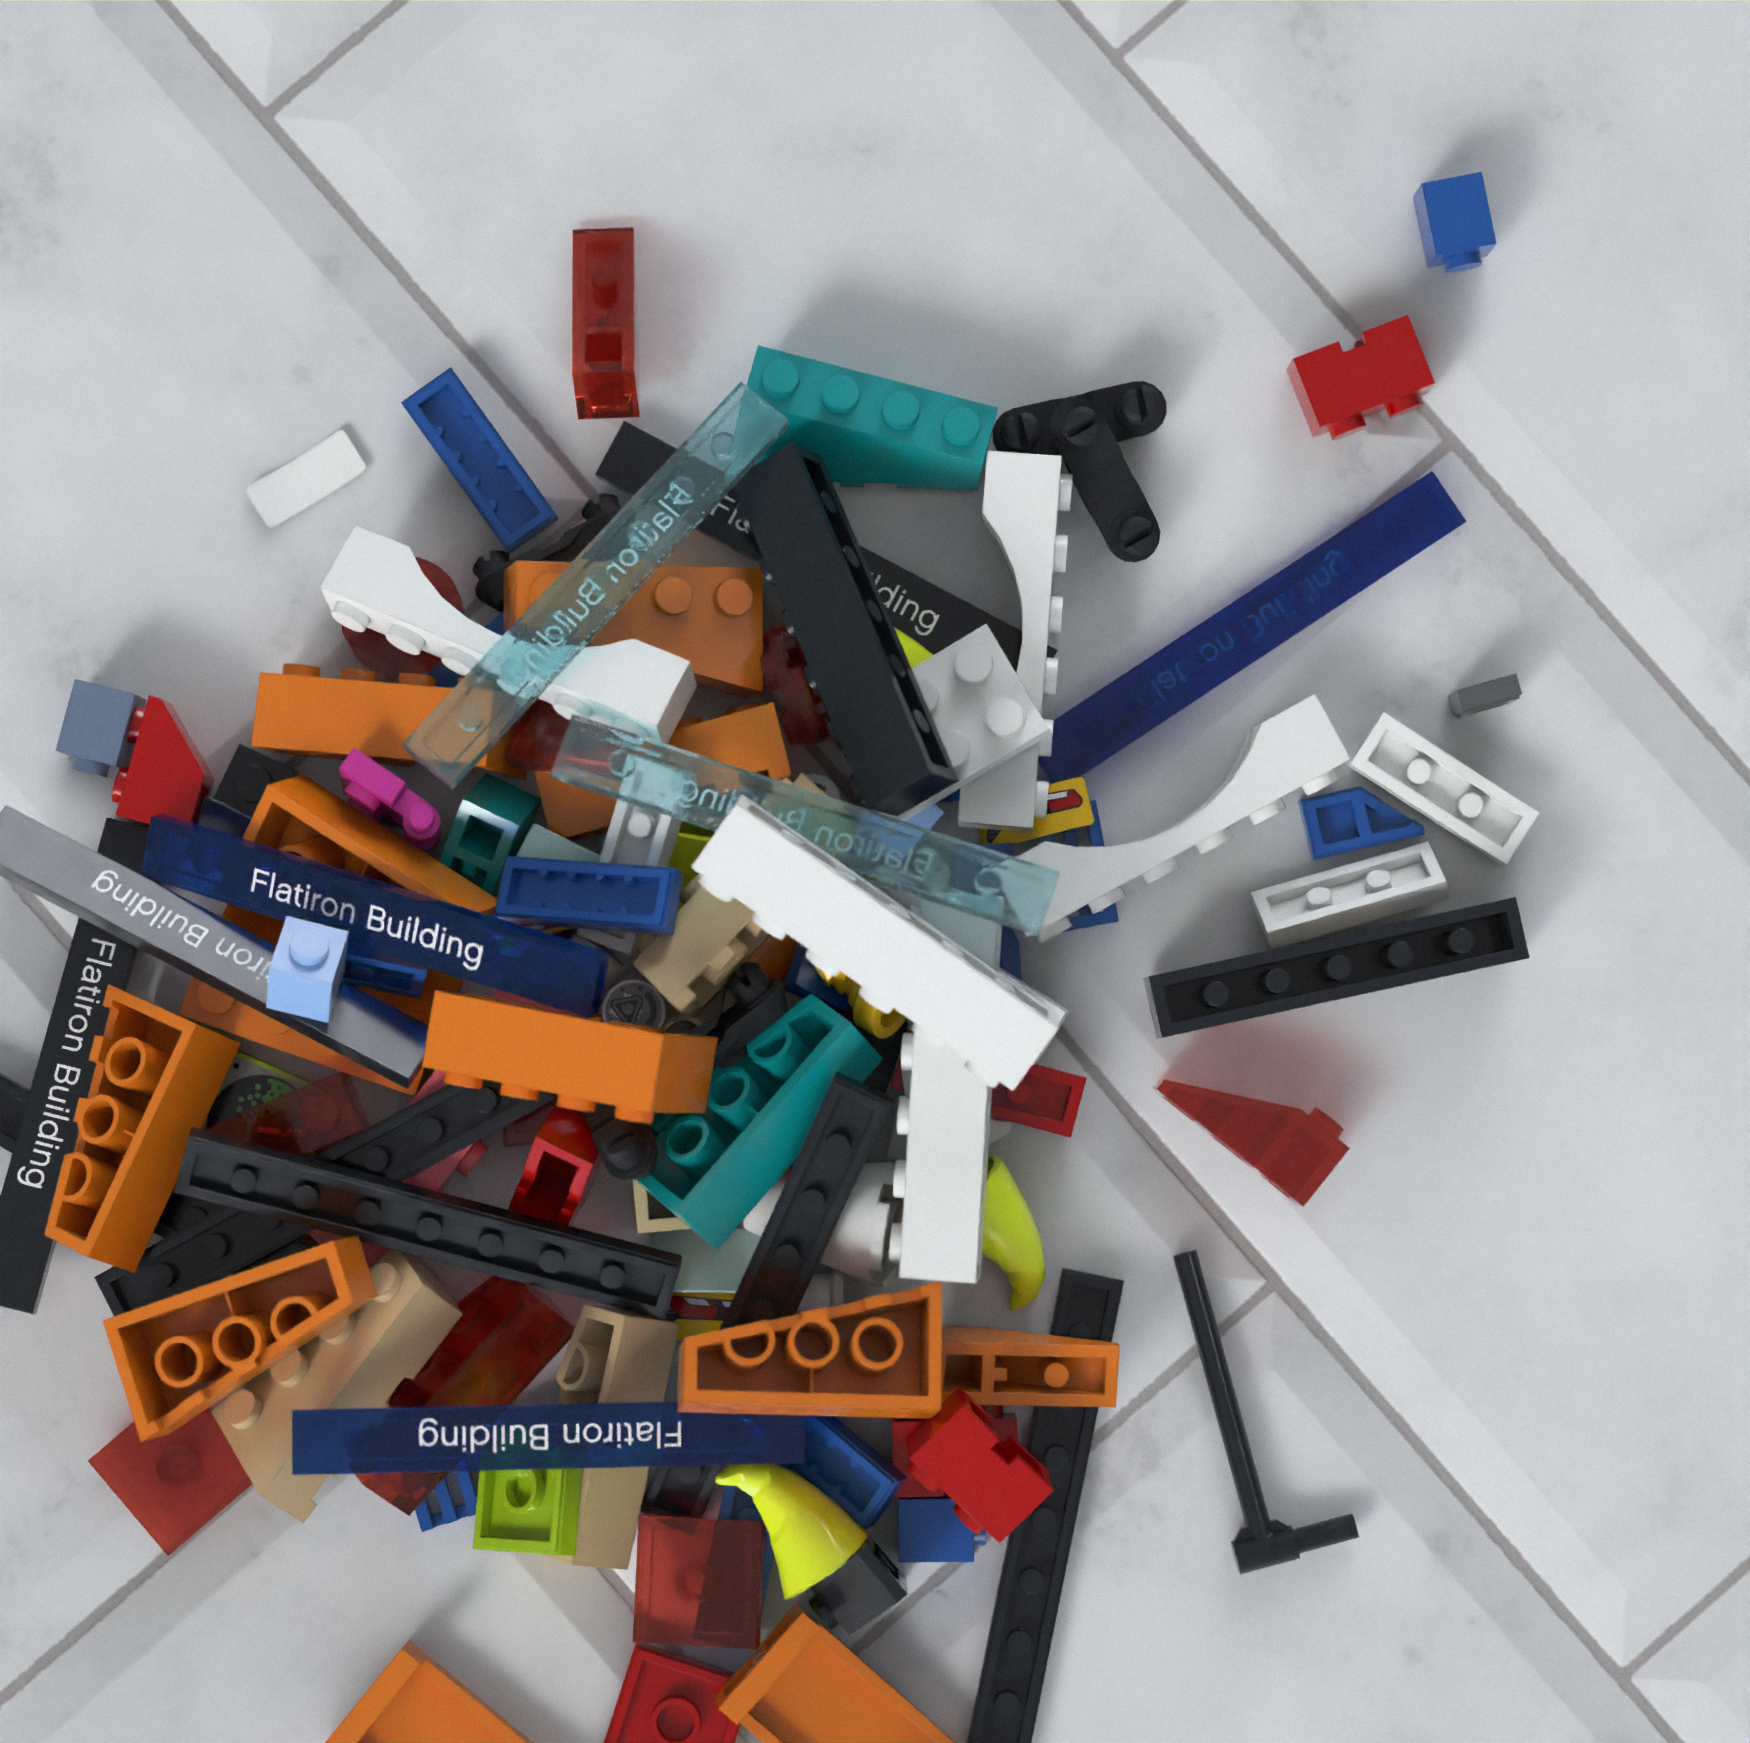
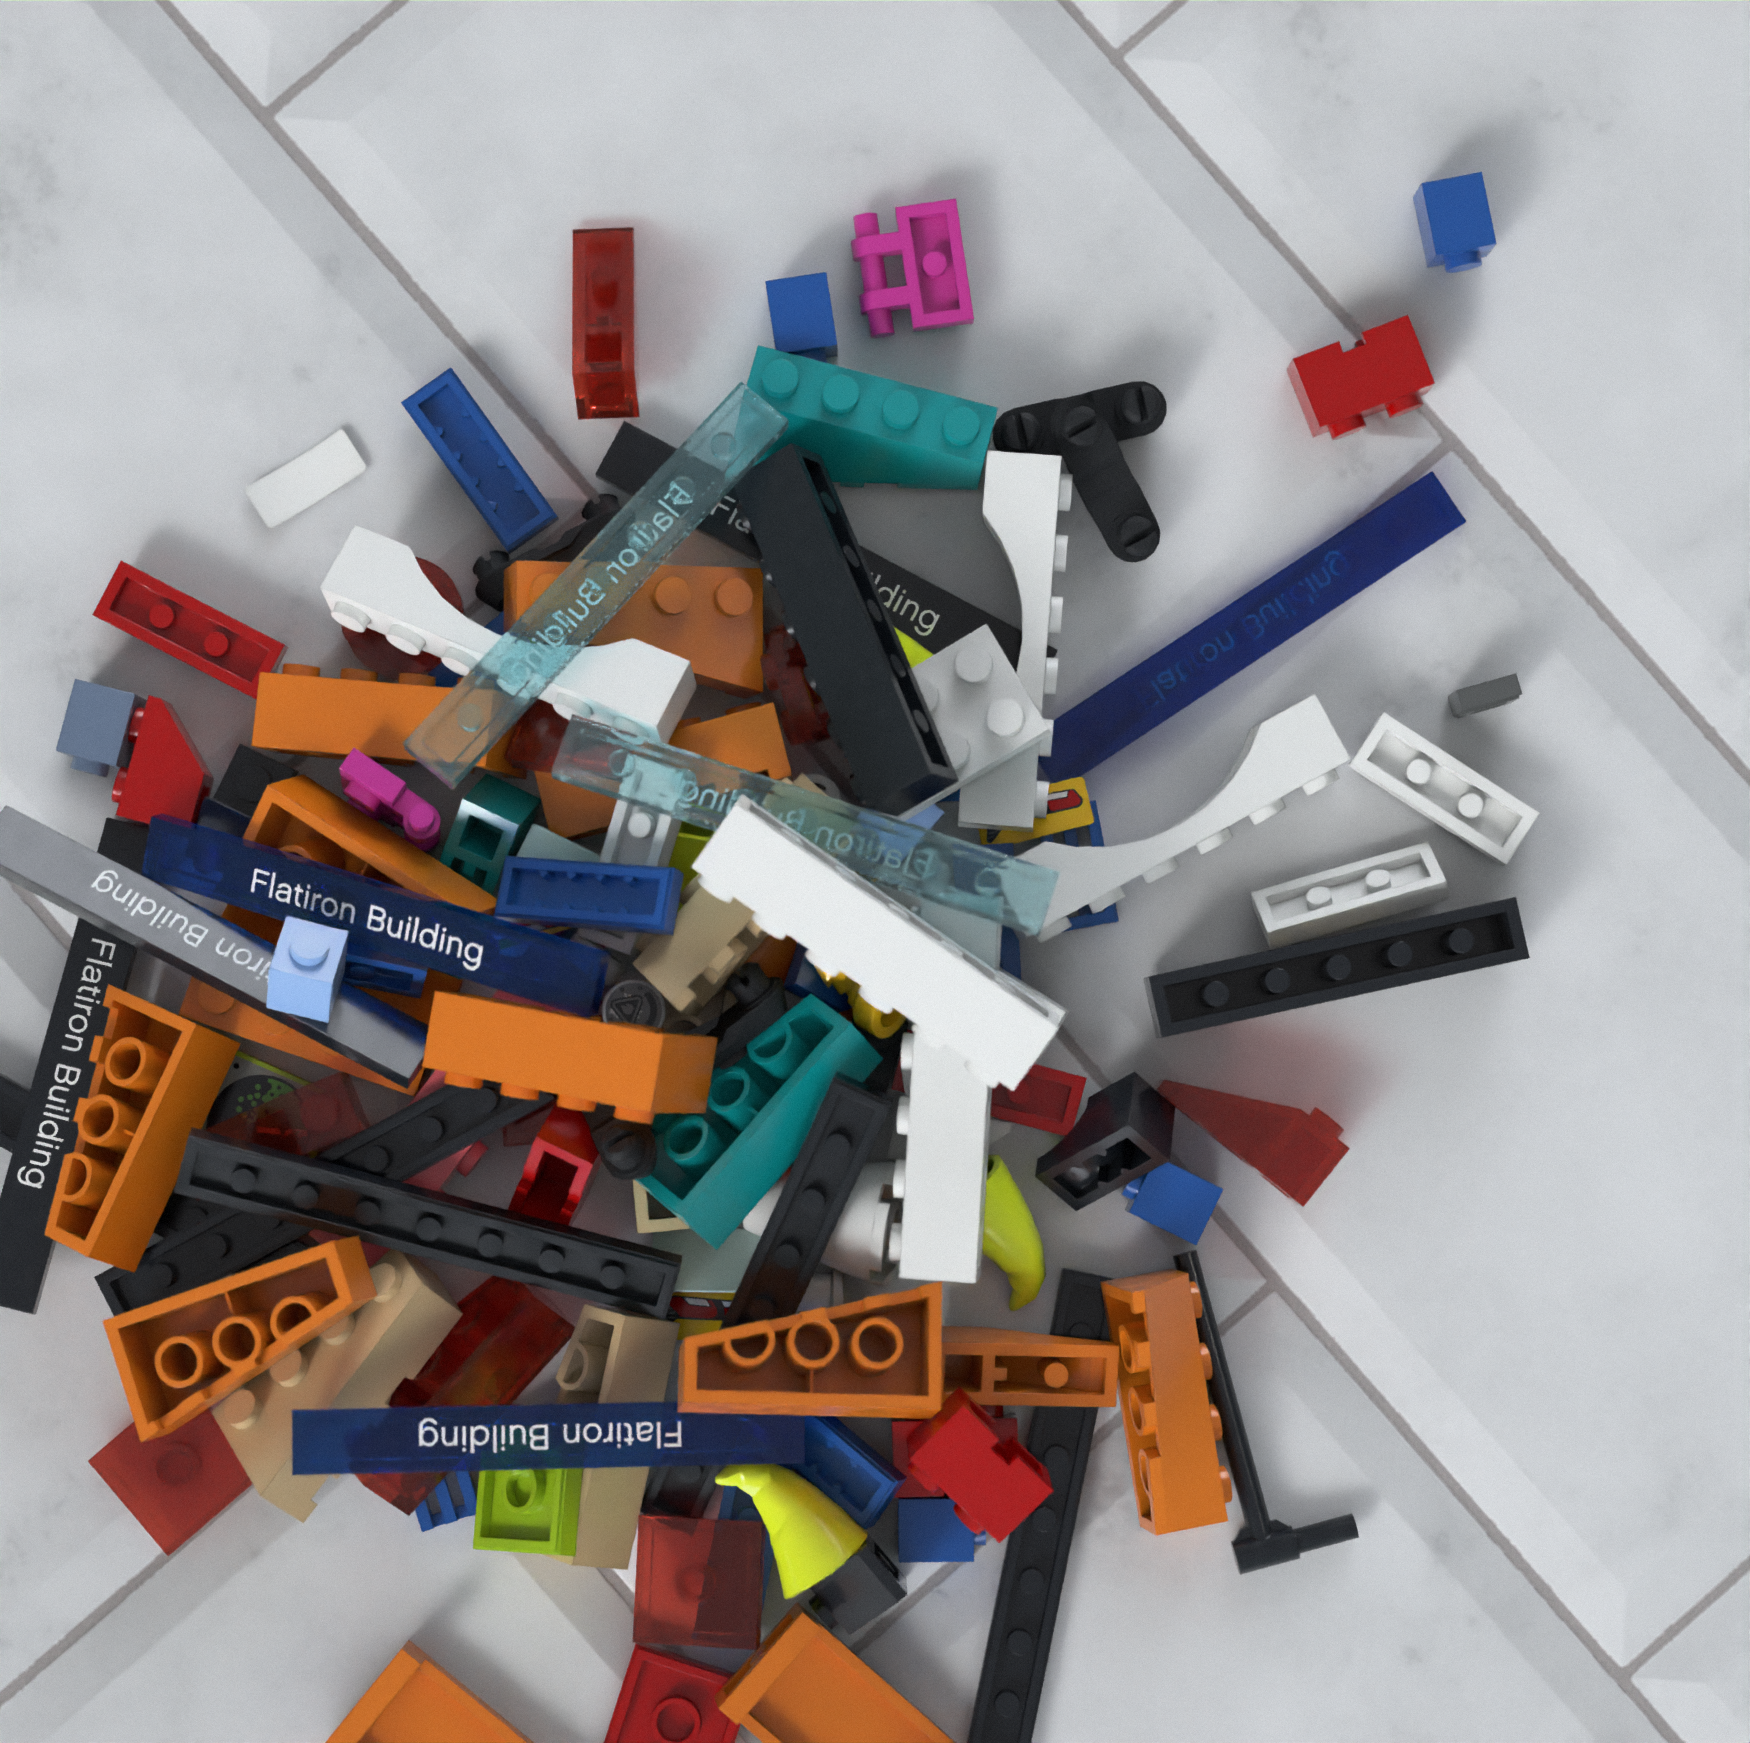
blue tile [1298,786,1425,861] -> none
none -> red plate [92,561,289,700]
none -> blue brick [765,272,838,363]
none -> dark pink plate [850,199,974,338]
none -> black arch [1035,1071,1175,1211]
none -> orange wedge [1100,1268,1232,1536]
none -> blue brick [1121,1162,1223,1245]

